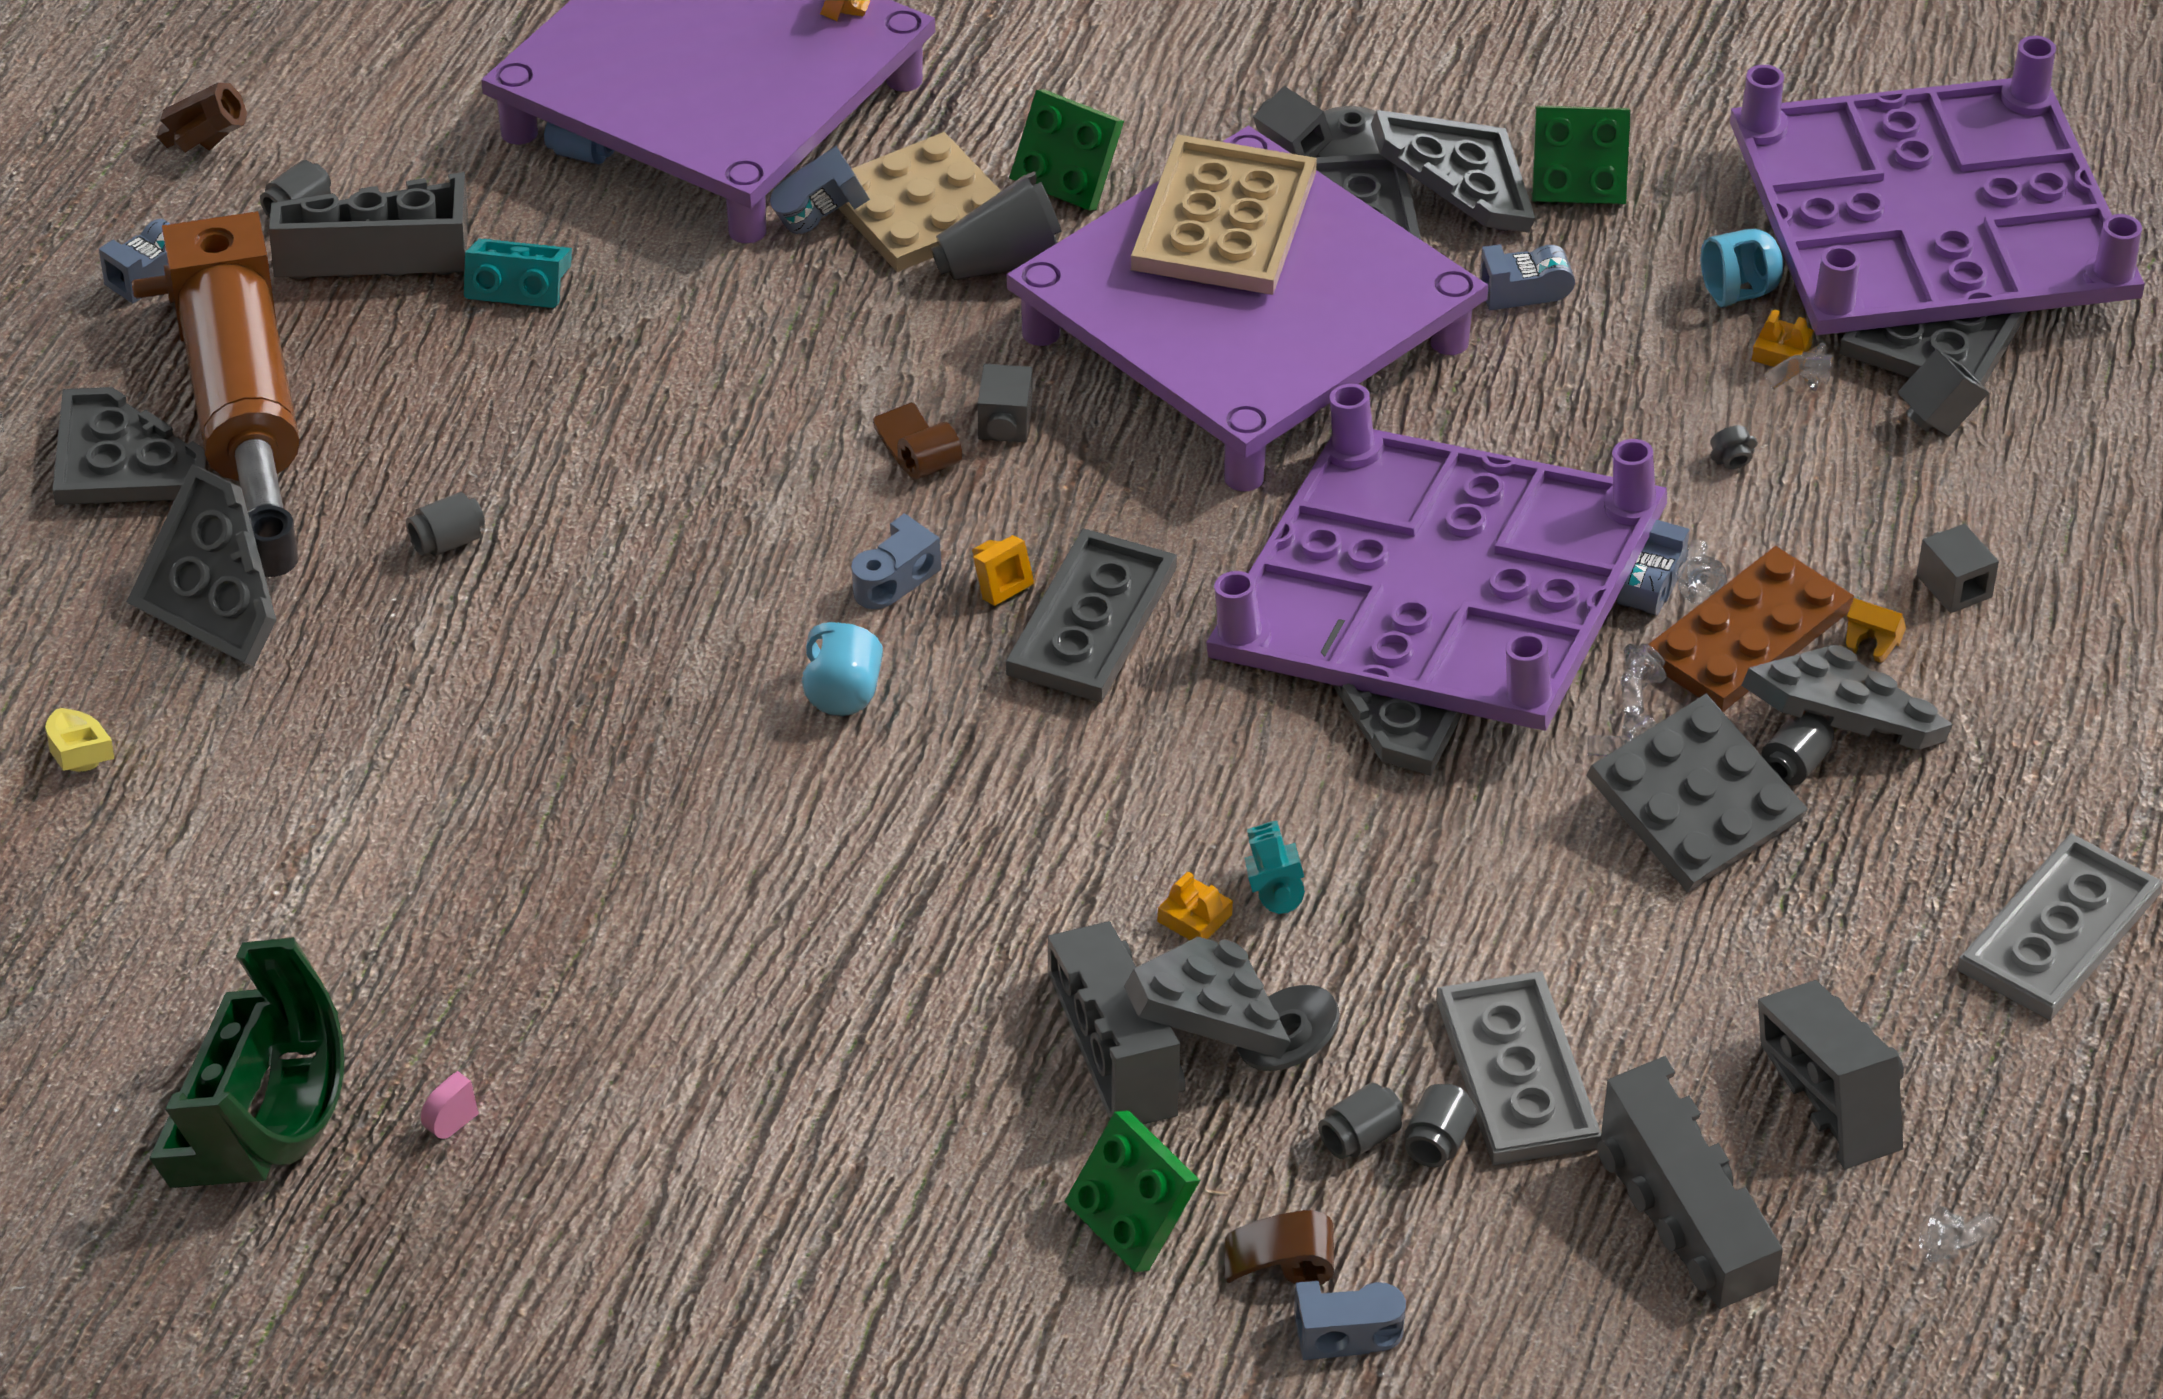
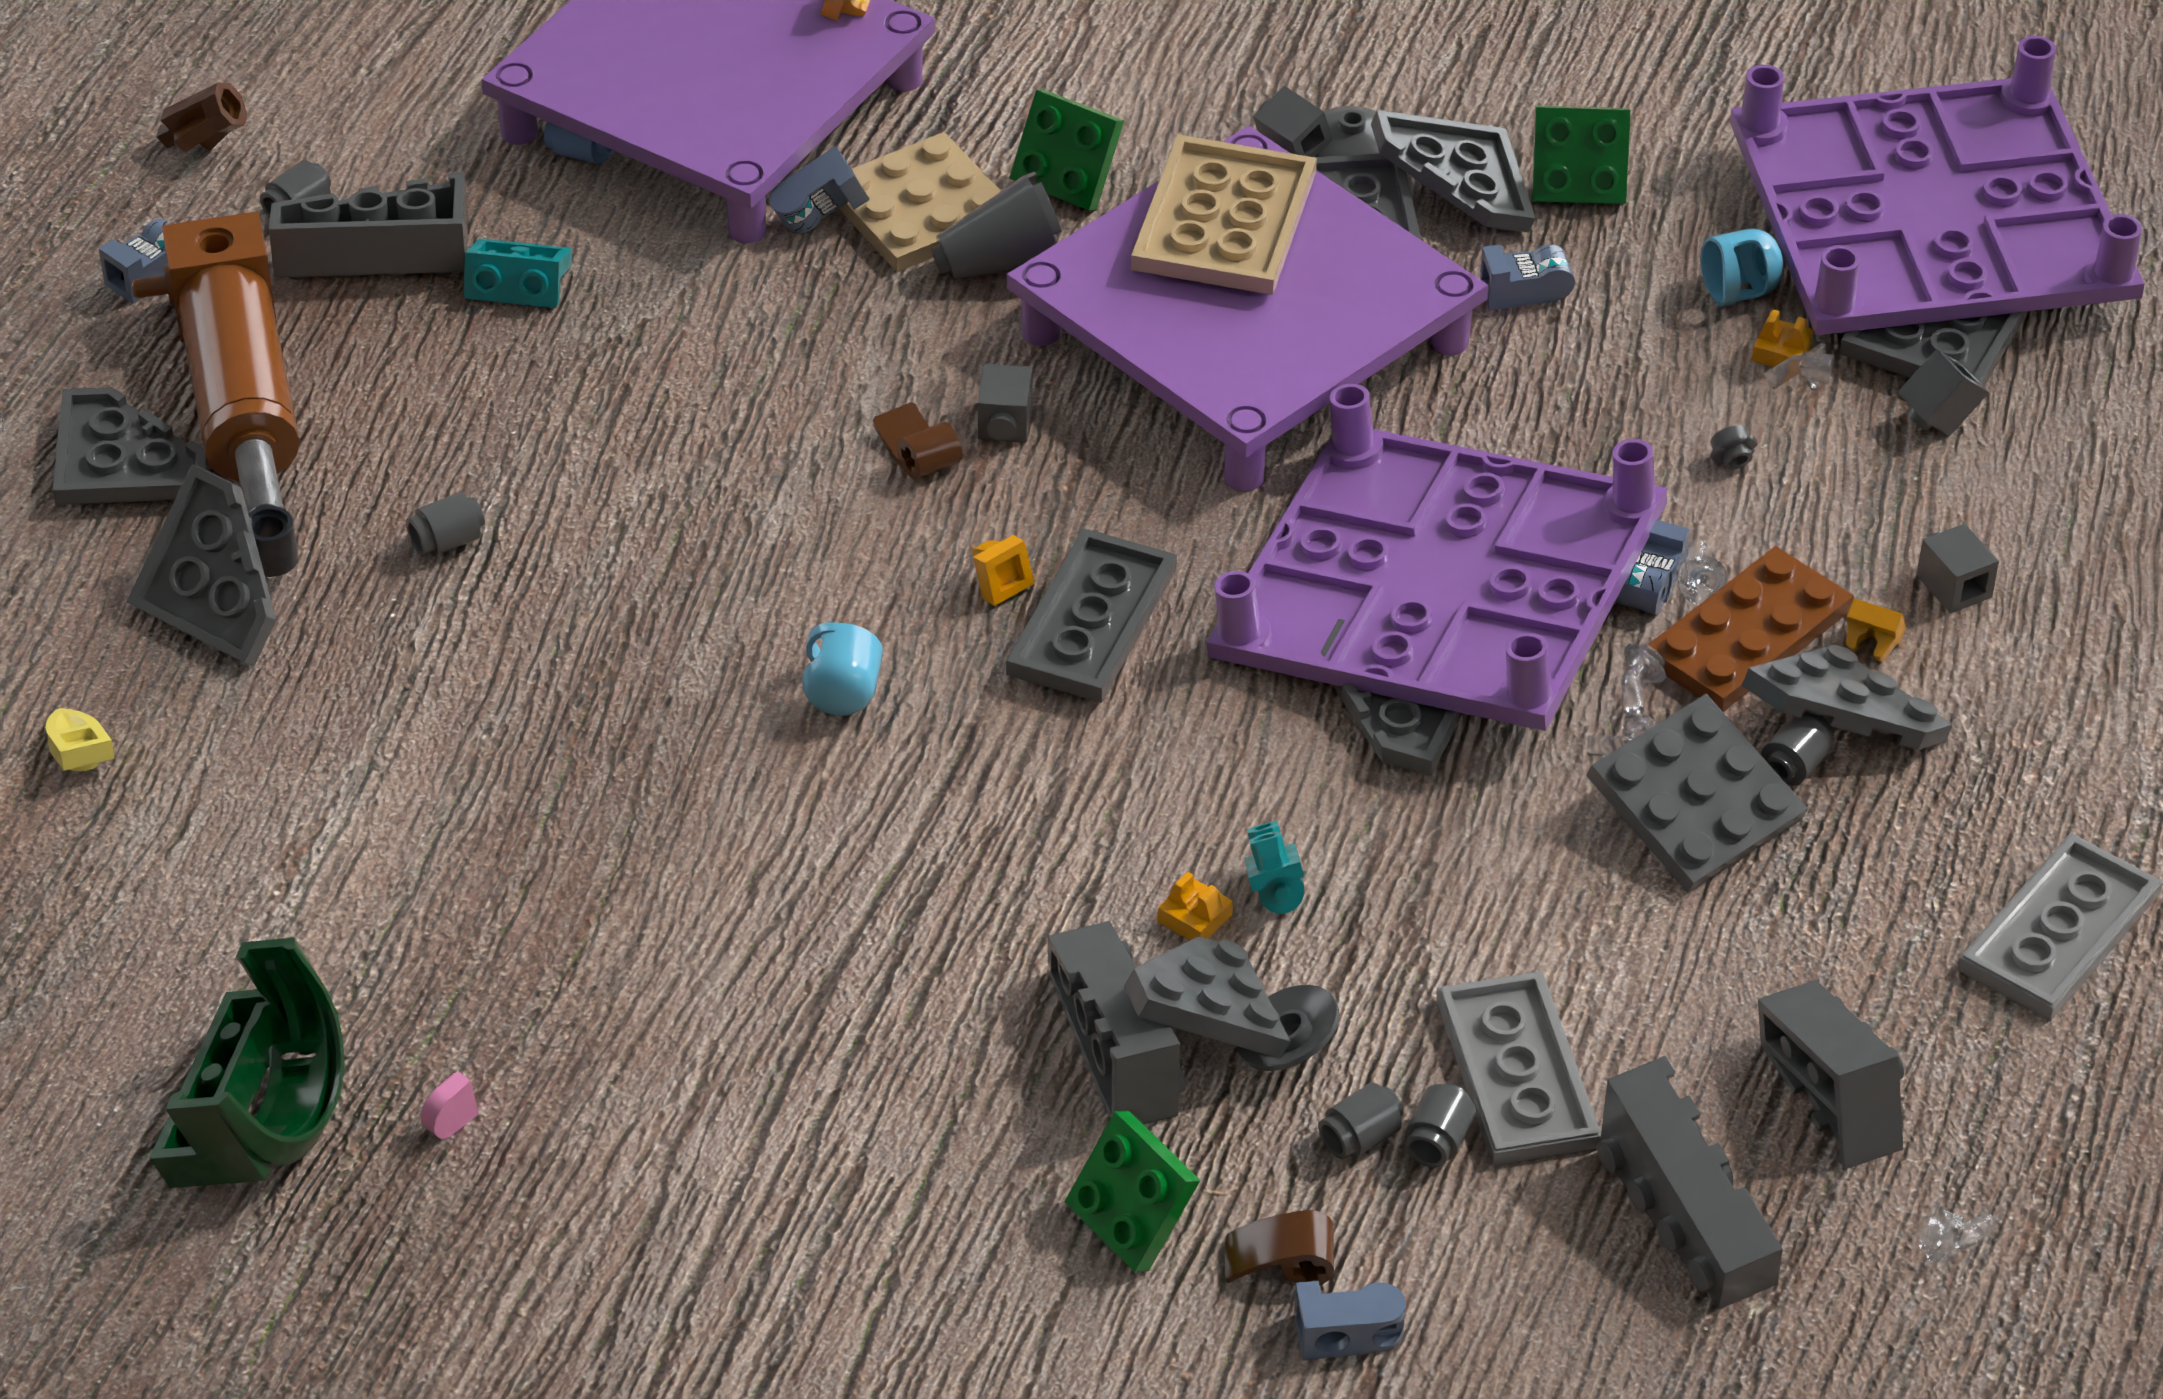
sand blue leg [851,513,942,609] -> none

